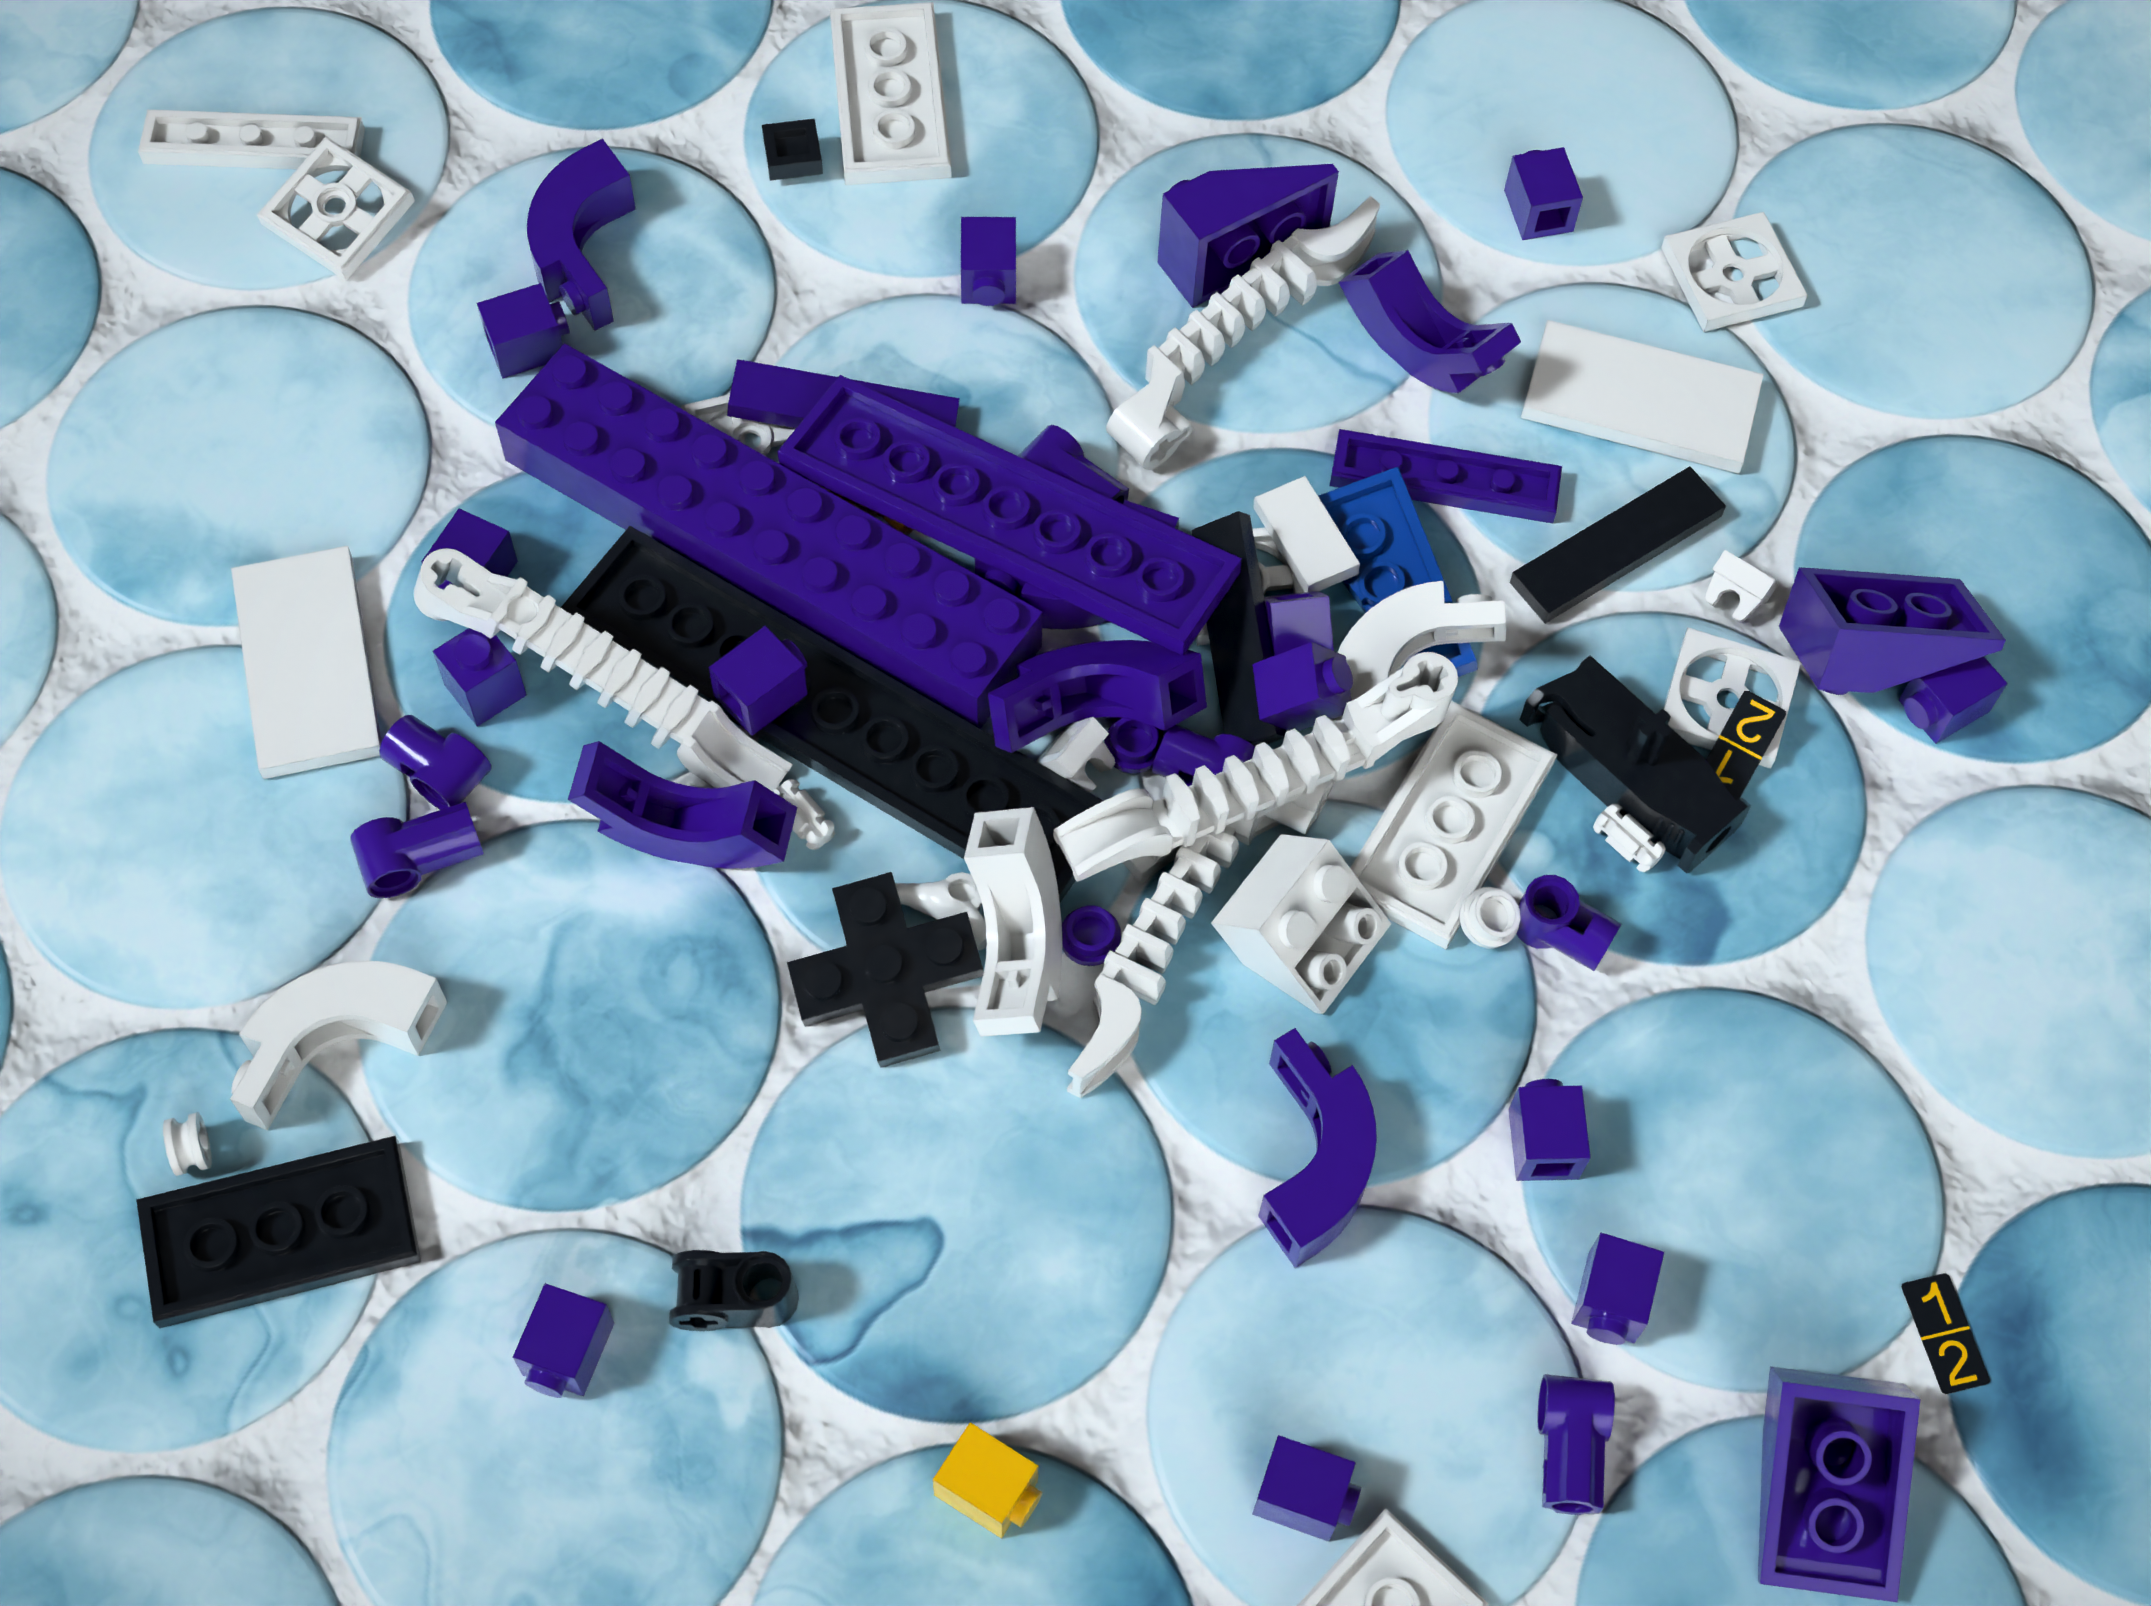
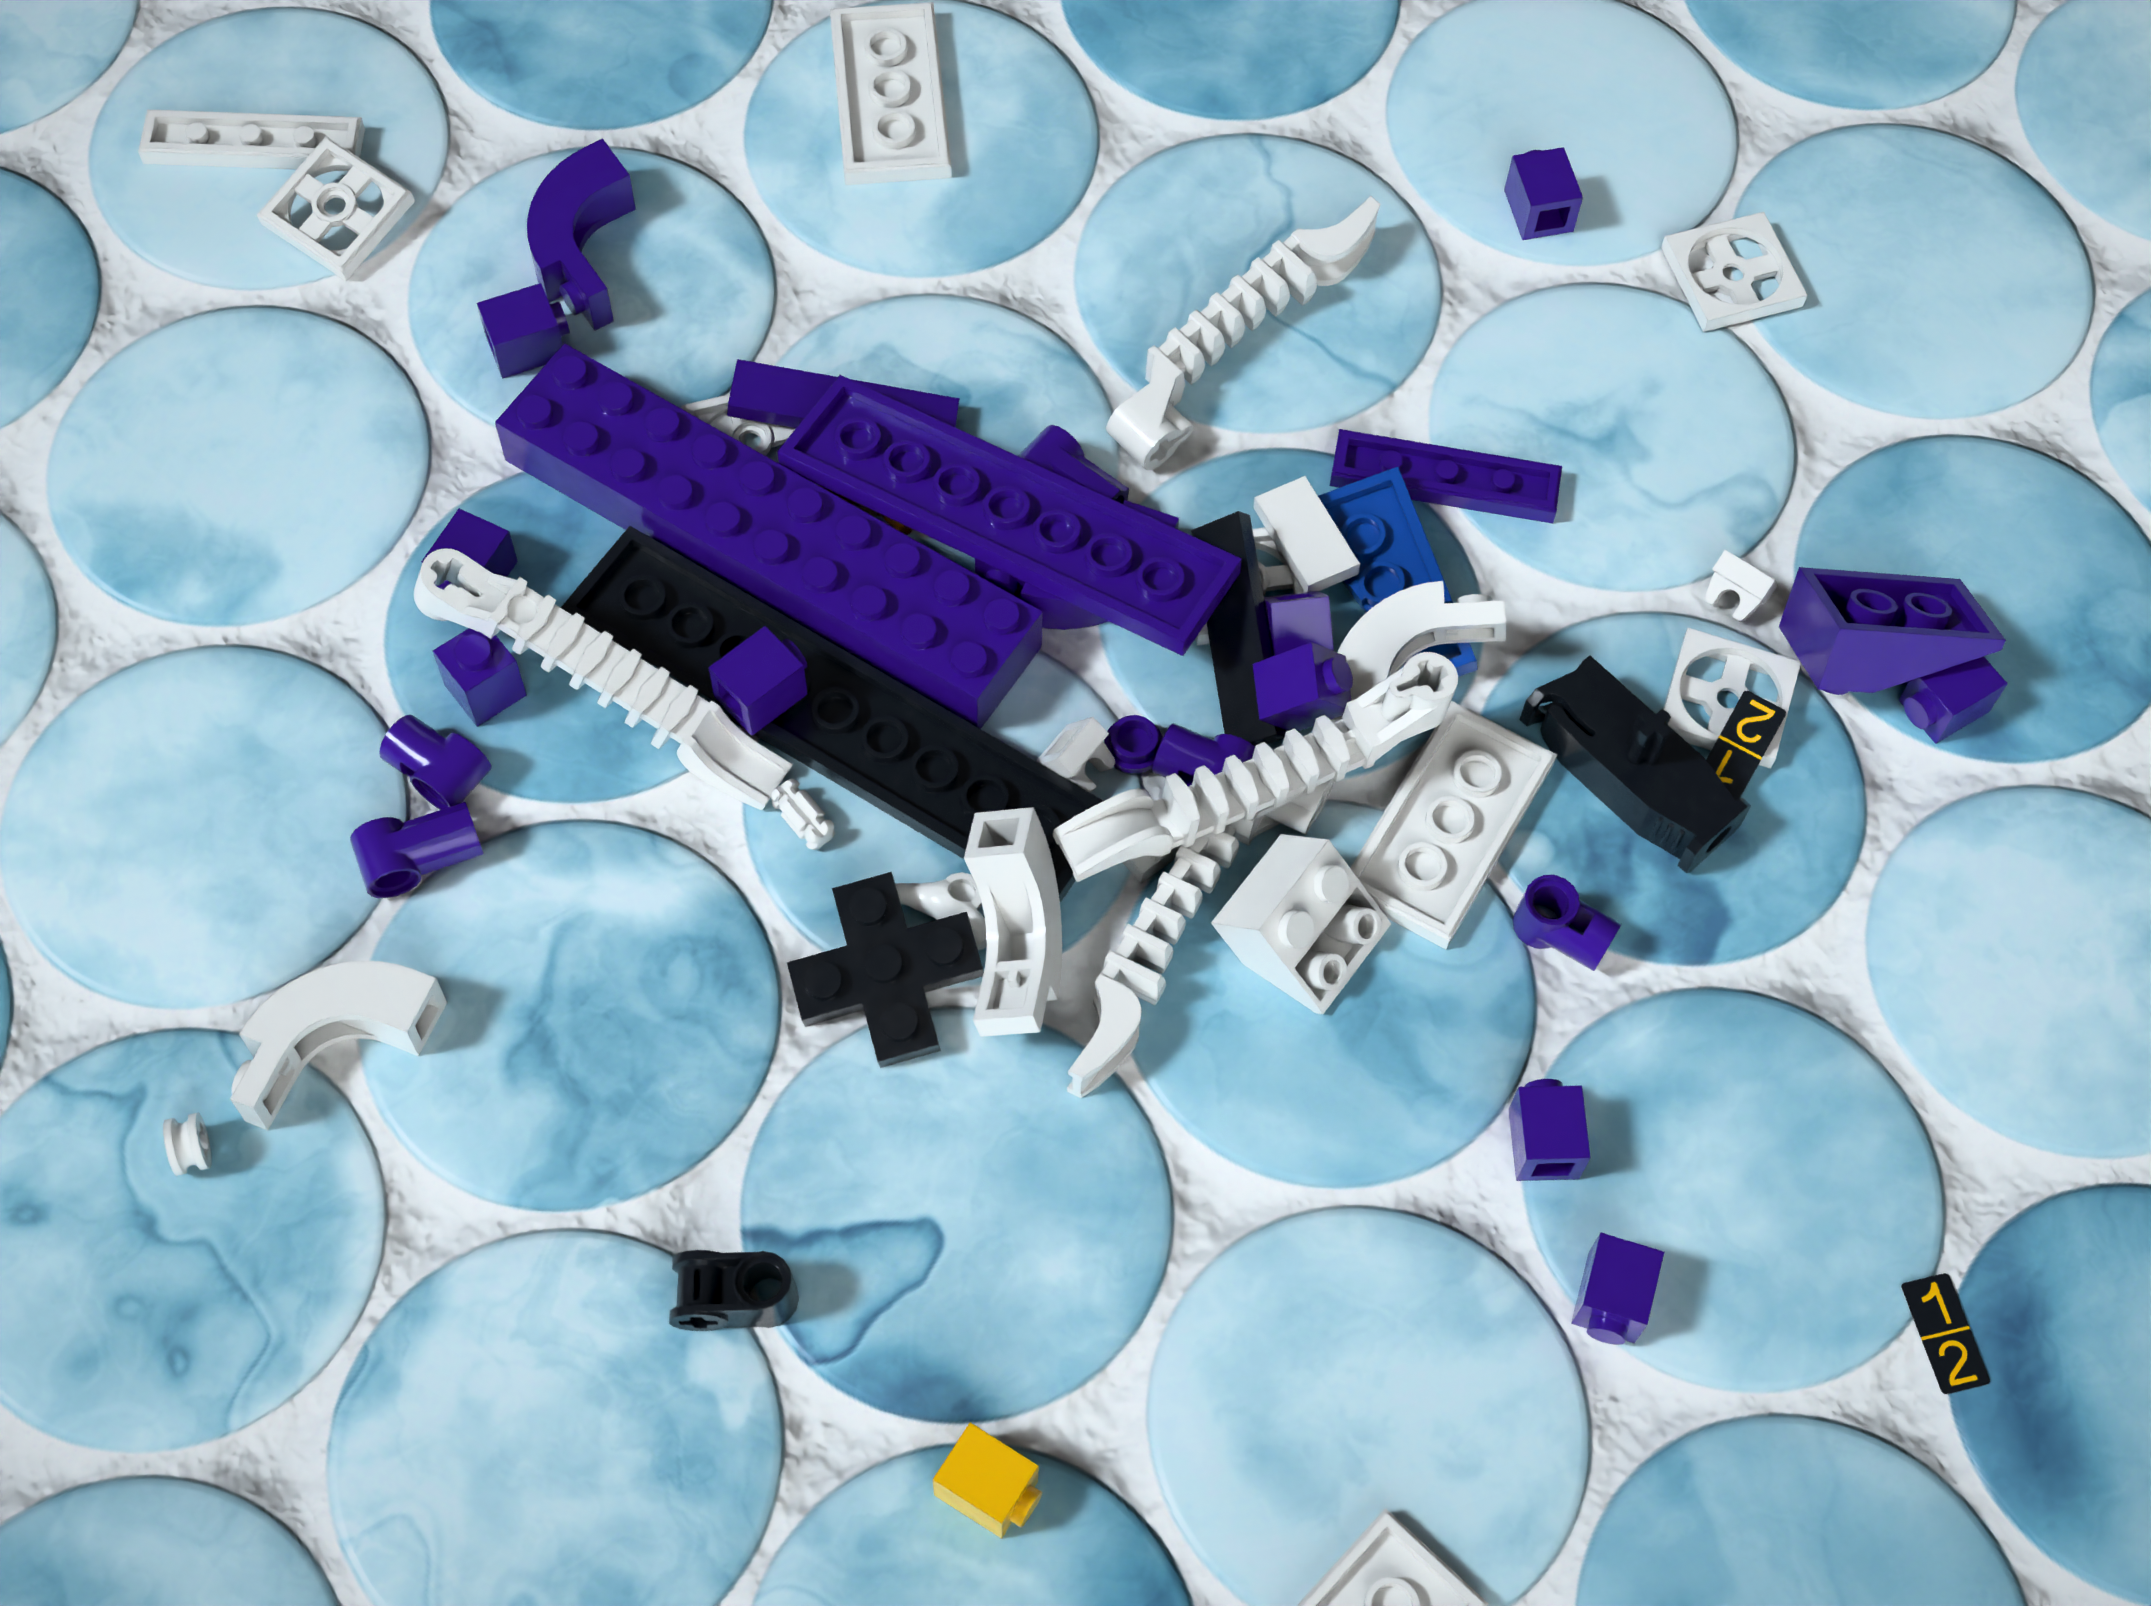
black tile [136,1136,421,1328] -> none
white tile [231,546,381,779] -> none
dark purple brick [512,1283,615,1398] -> none
dark purple arch [568,741,798,869] -> none
black plate [762,118,823,181] -> none
dark purple brick [961,217,1016,306] -> none
dark purple arch [988,640,1207,753] -> none
dark purple plate [1062,905,1121,966] -> none
dark purple slope [1157,164,1339,308] -> none
dark purple brick [1252,1435,1362,1542] -> none
dark purple arch [1258,1028,1377,1268] -> none
dark purple arch [1338,250,1521,393] -> none
white plate [1459,887,1520,949] -> none
black tile [1509,466,1726,624] -> none
white tile [1521,320,1764,474] -> none
dark purple piece [1537,1374,1615,1515] -> none
white piece [1593,803,1666,872] -> none
dark purple slope [1758,1366,1921,1603] -> none

